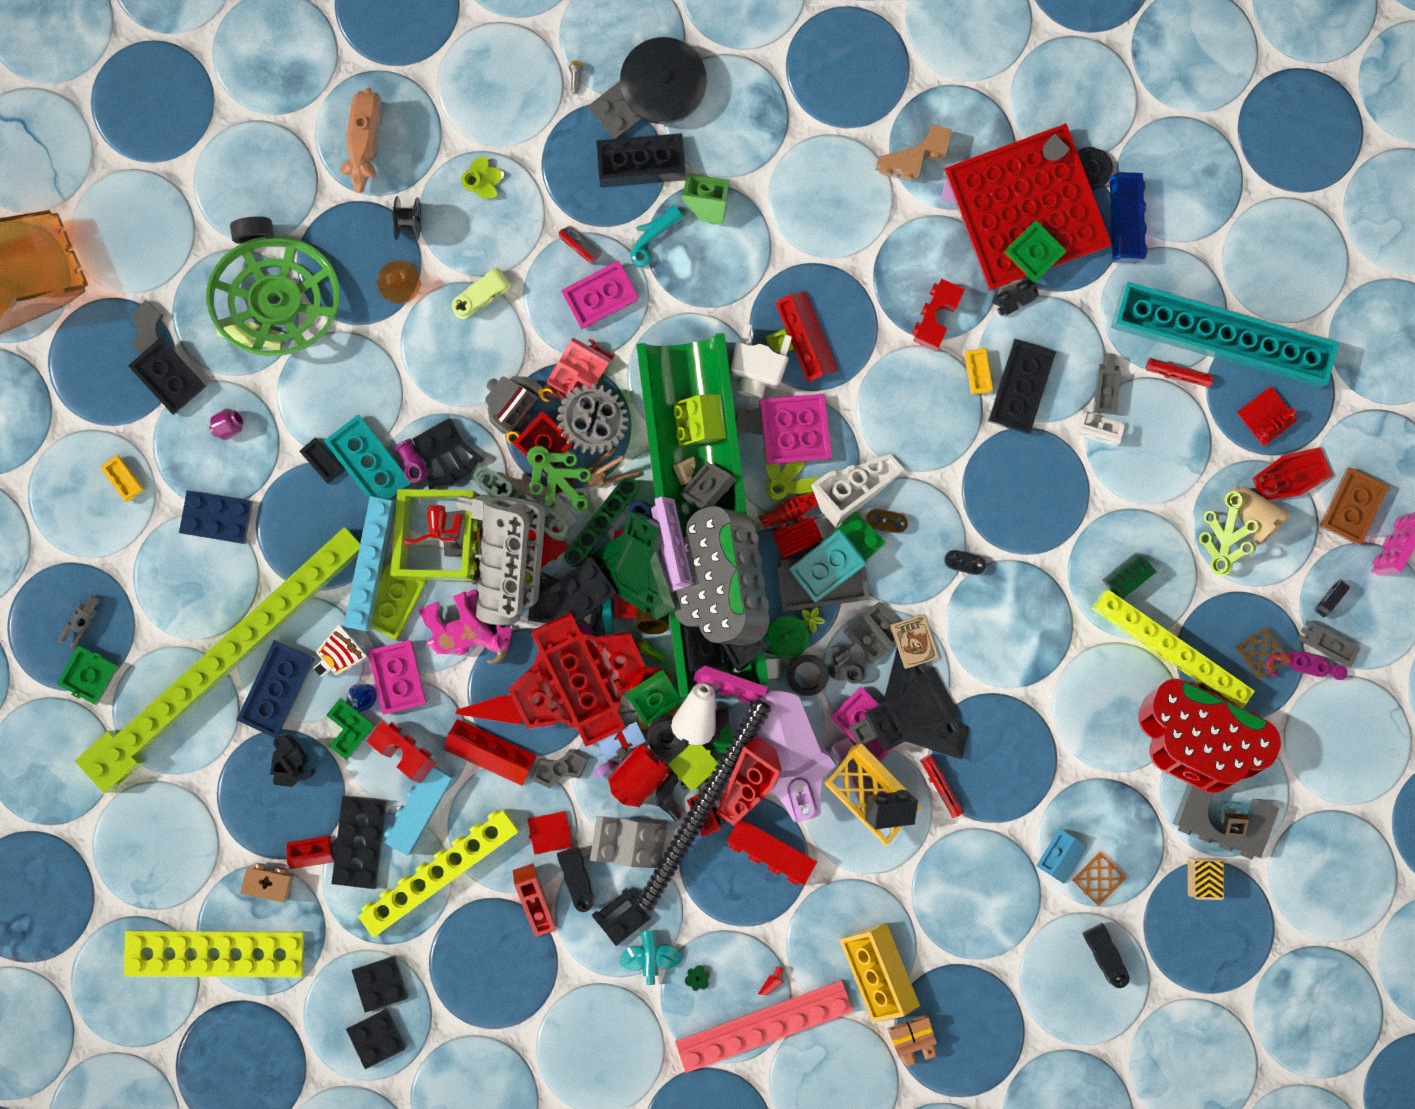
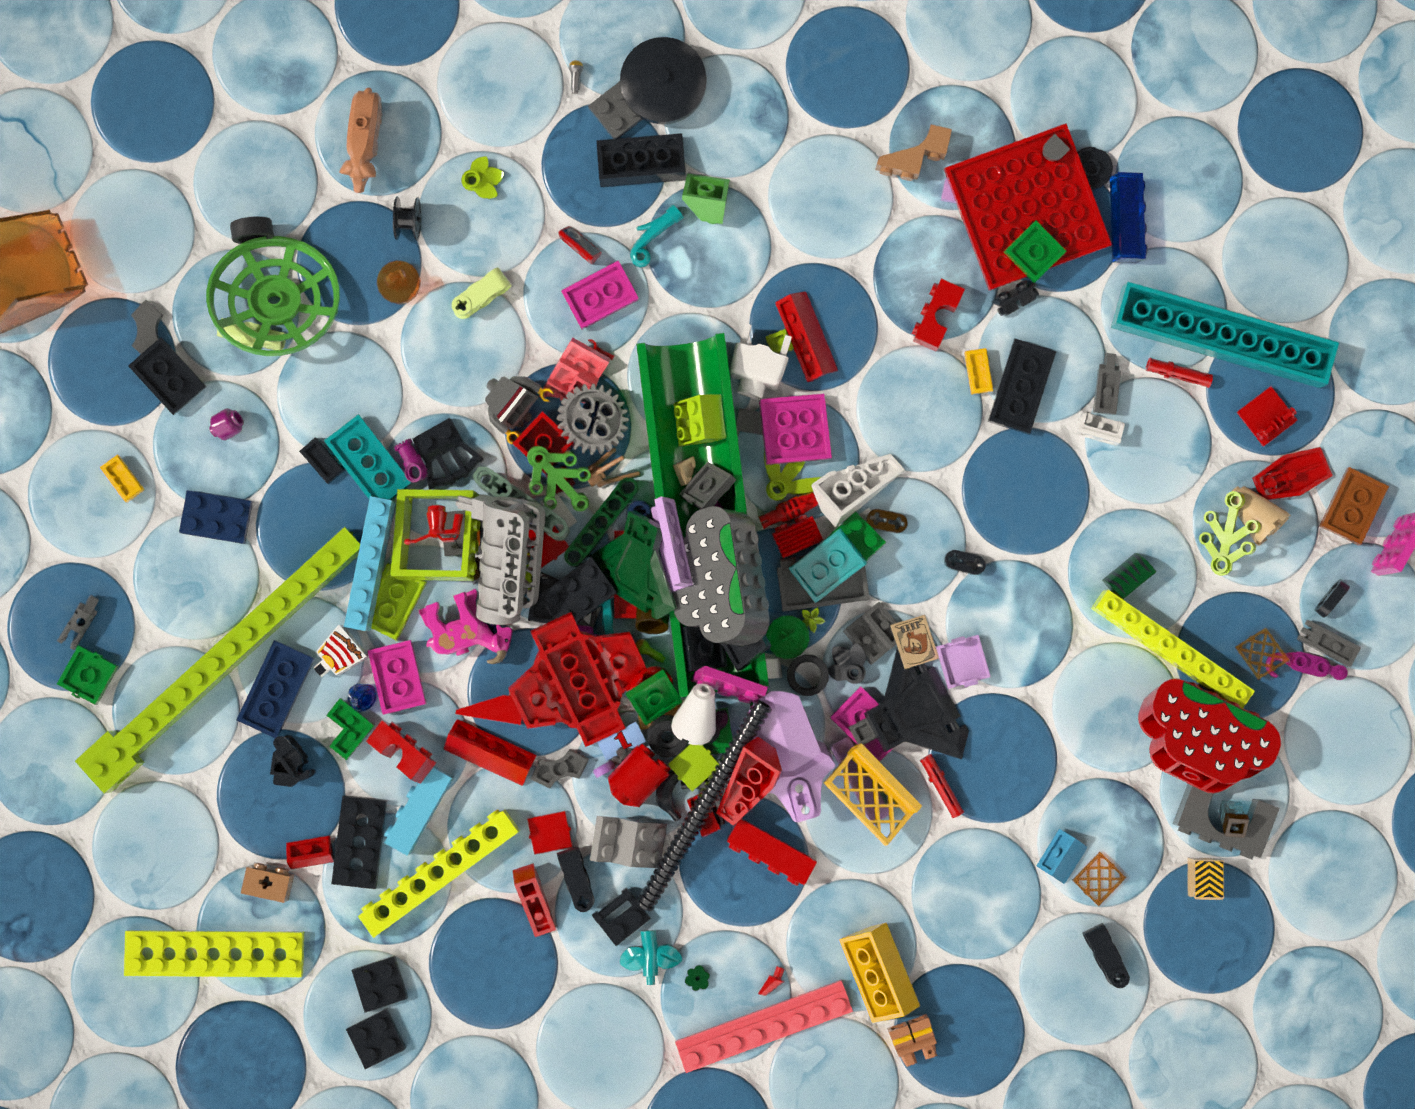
black brick [865,790,918,830] -> none
none -> lavender piece [936,635,991,689]

